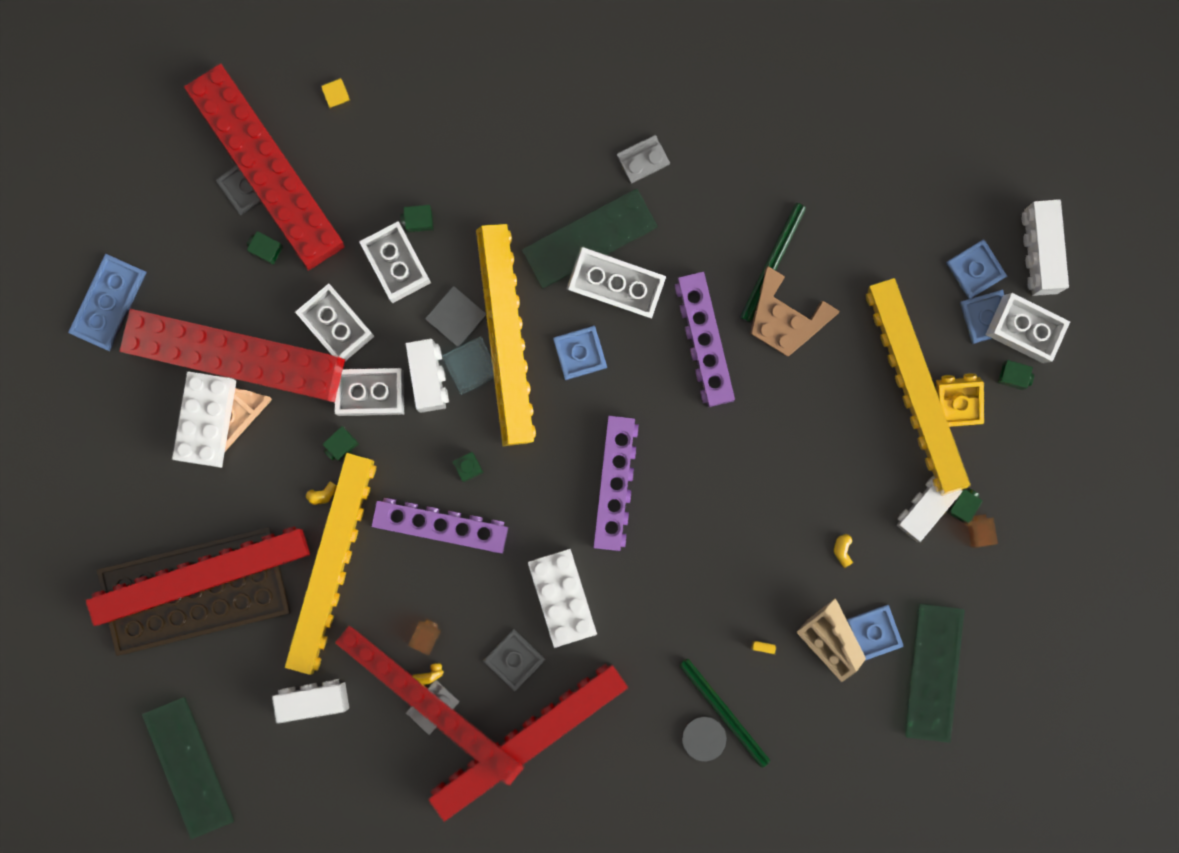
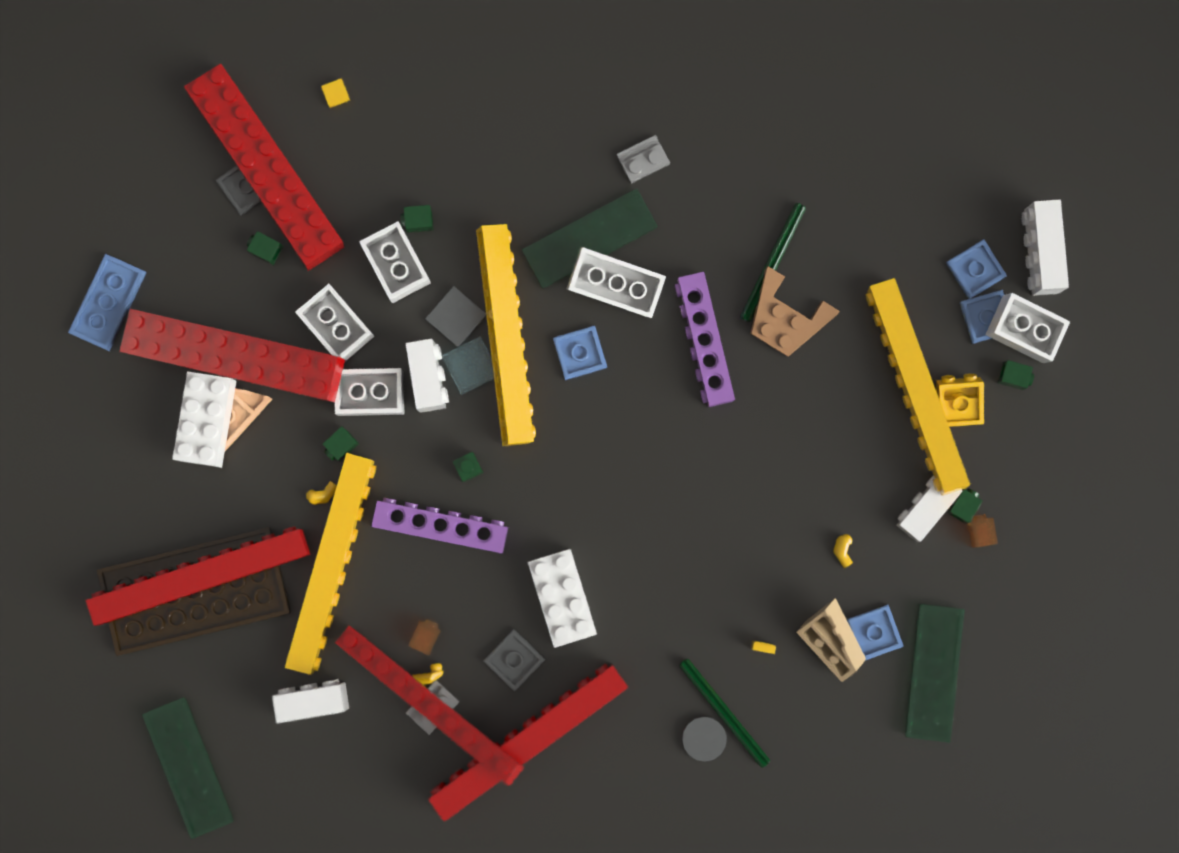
medium lavender brick [594,416,639,551] -> none

